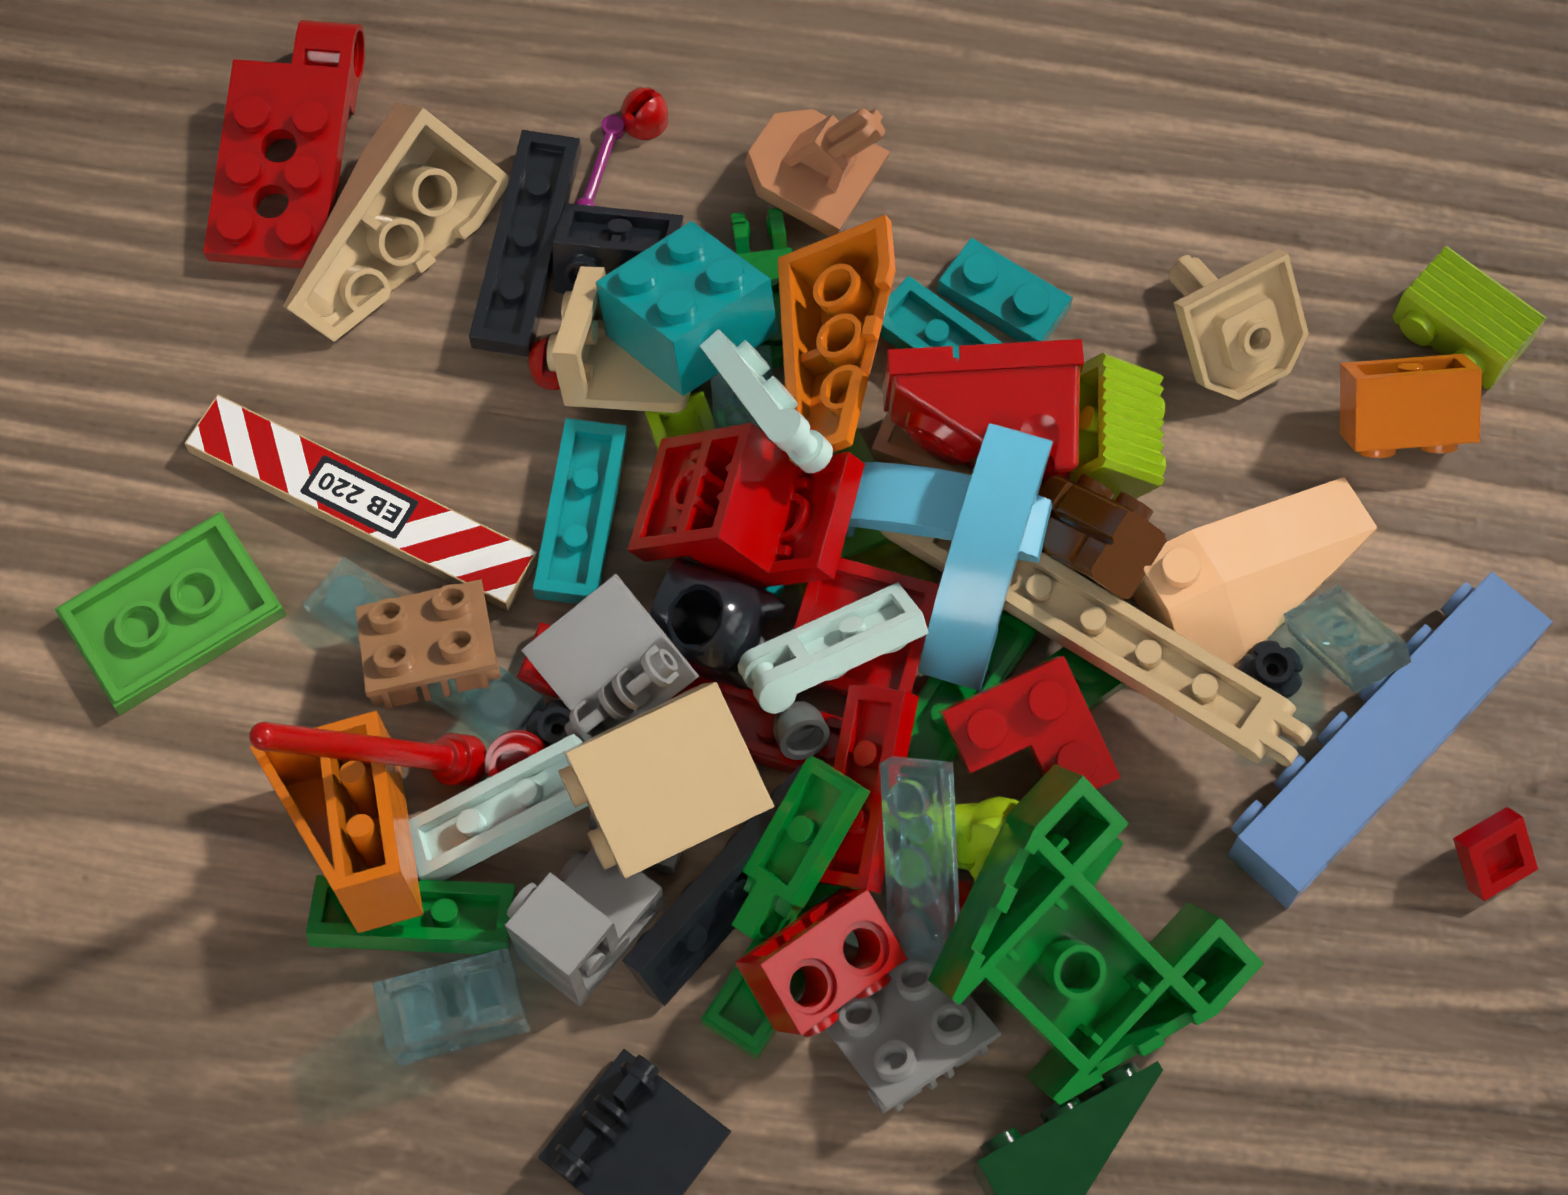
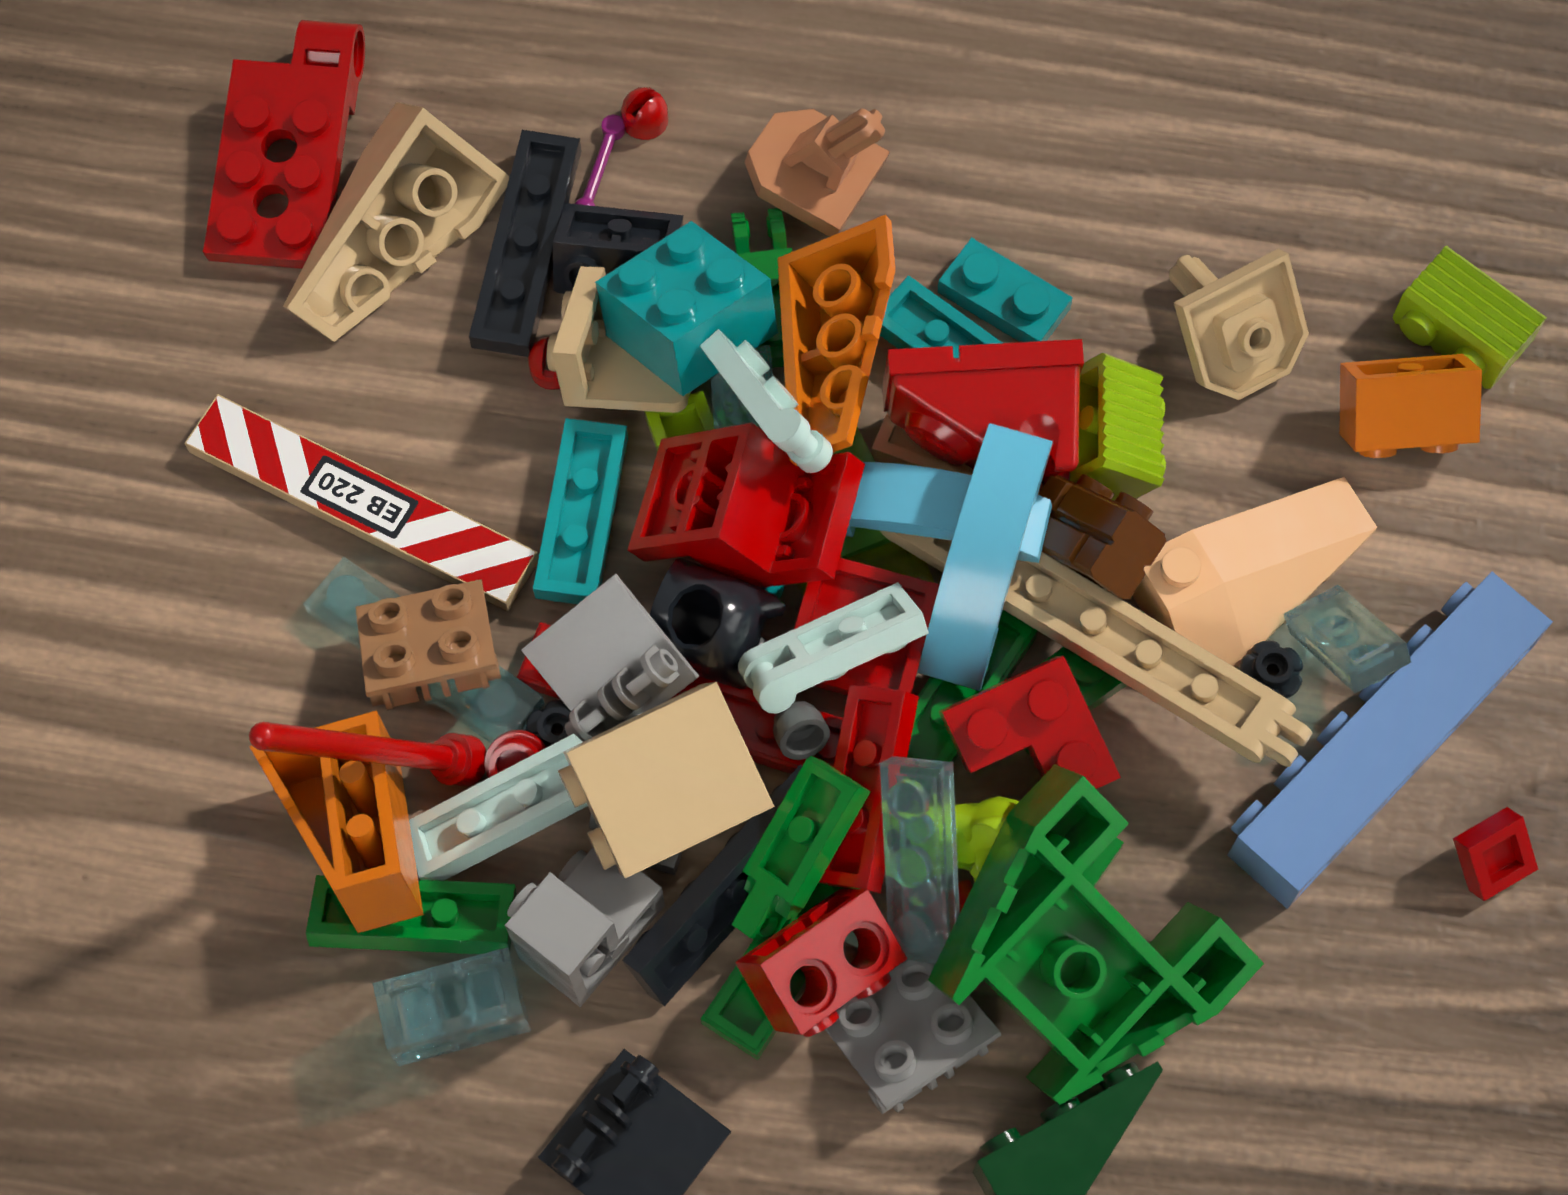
bright green tile [54,511,287,715] -> none

